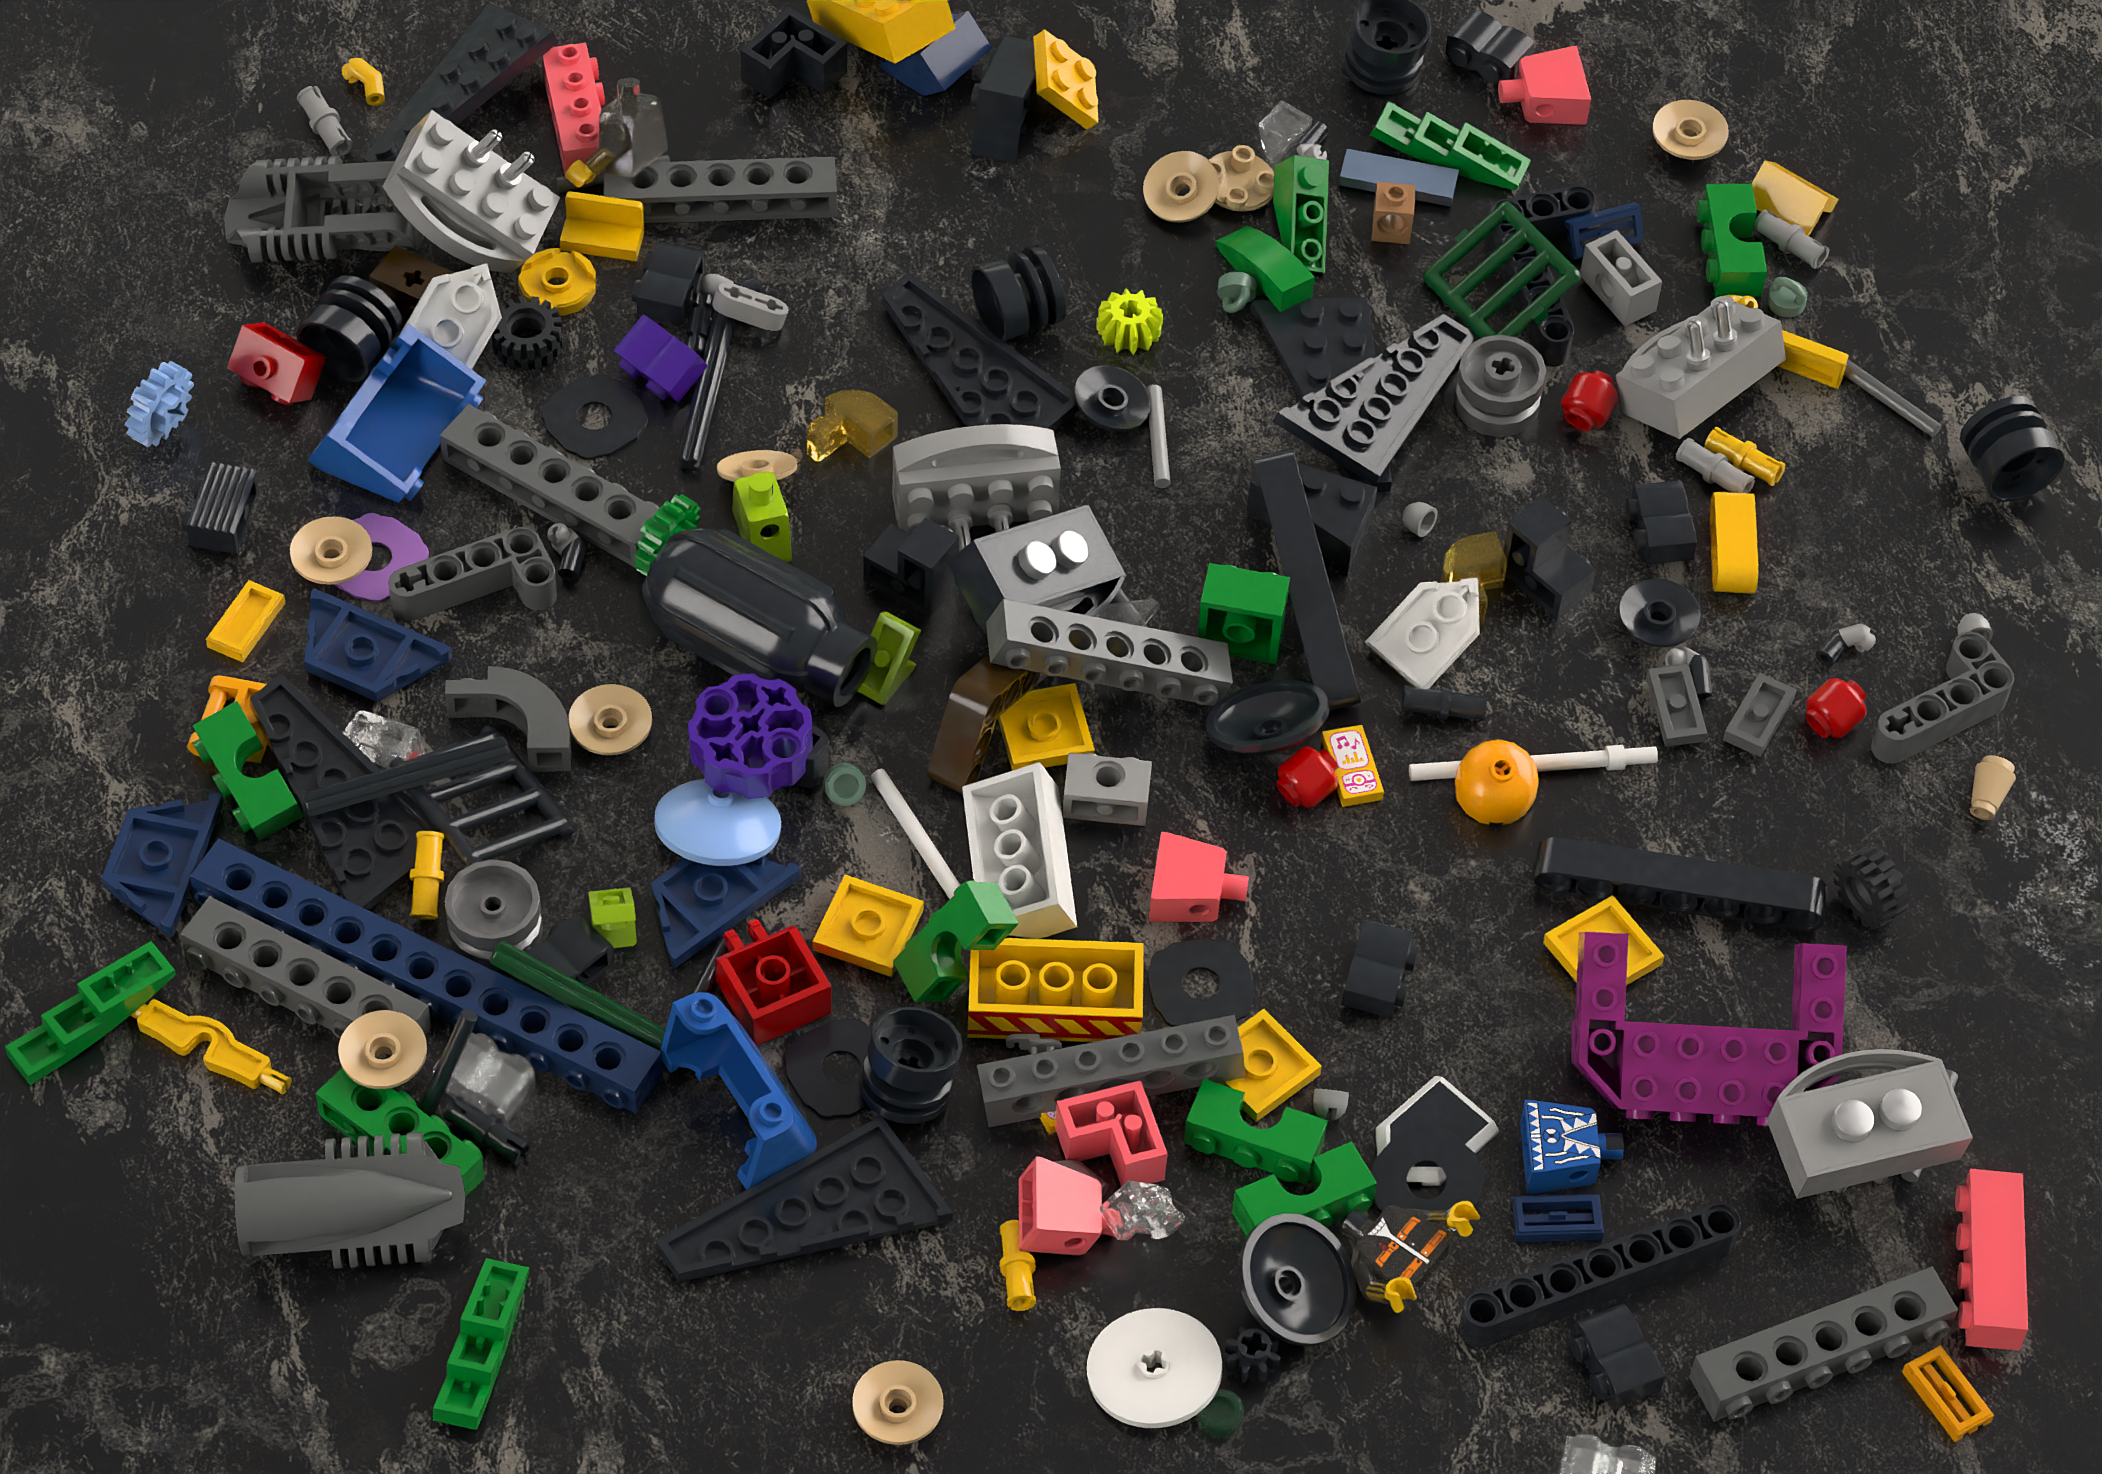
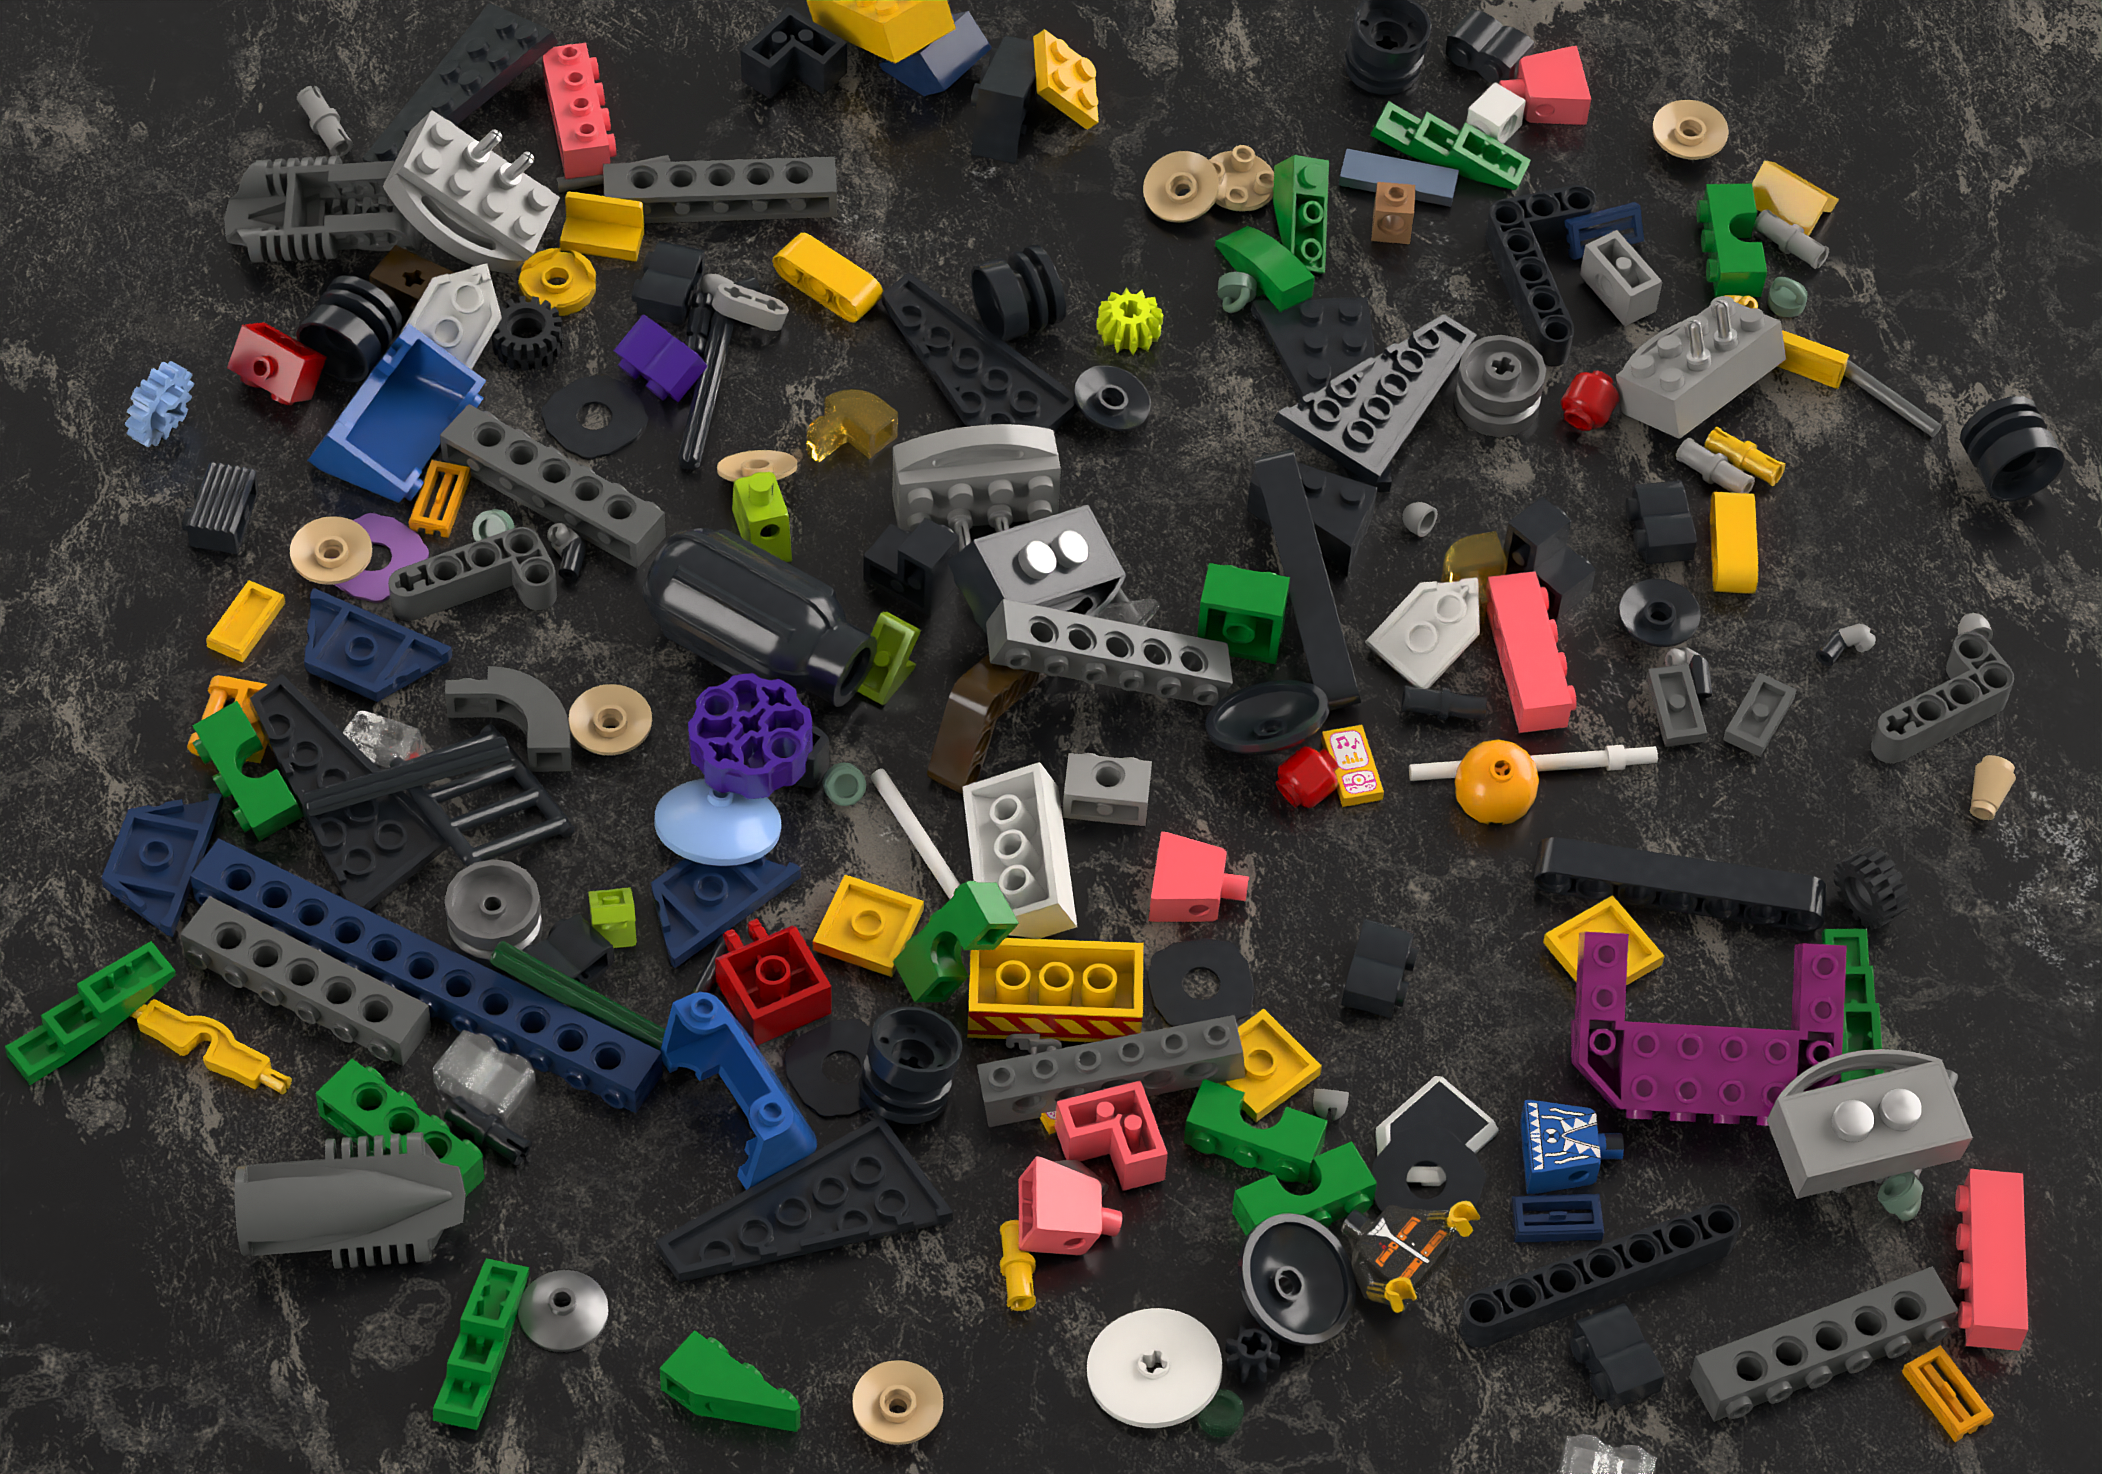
tan dish [338,1010,427,1089] -> none
yellow arm [342,58,385,106] -> none
yellow pin [410,831,444,920] -> none
black bar [419,1009,478,1117] -> none
clear smoke torso [565,78,668,187] -> none
green gear [634,494,701,576] -> none
yellow plate [998,683,1095,771] -> none
clear leg [1099,1180,1185,1241] -> none
light grey bar [1146,385,1170,488] -> none
clear tile [1259,100,1312,168] -> none
arm [1295,121,1329,160] -> none
dark green bar [1423,201,1581,339] -> none
red head [1805,678,1867,739] -> none
none -> light orange tile [409,460,471,538]
none -> sand green tile [472,509,515,541]
none -> flat silver dish [518,1270,608,1352]
none -> green slope [659,1330,801,1432]
none -> yellow beam [772,233,883,323]
none -> white brick [1466,83,1526,144]
none -> coral brick [1484,572,1576,733]
none -> green slope [1821,929,1884,1083]
none -> sand green tile [1877,1172,1923,1221]

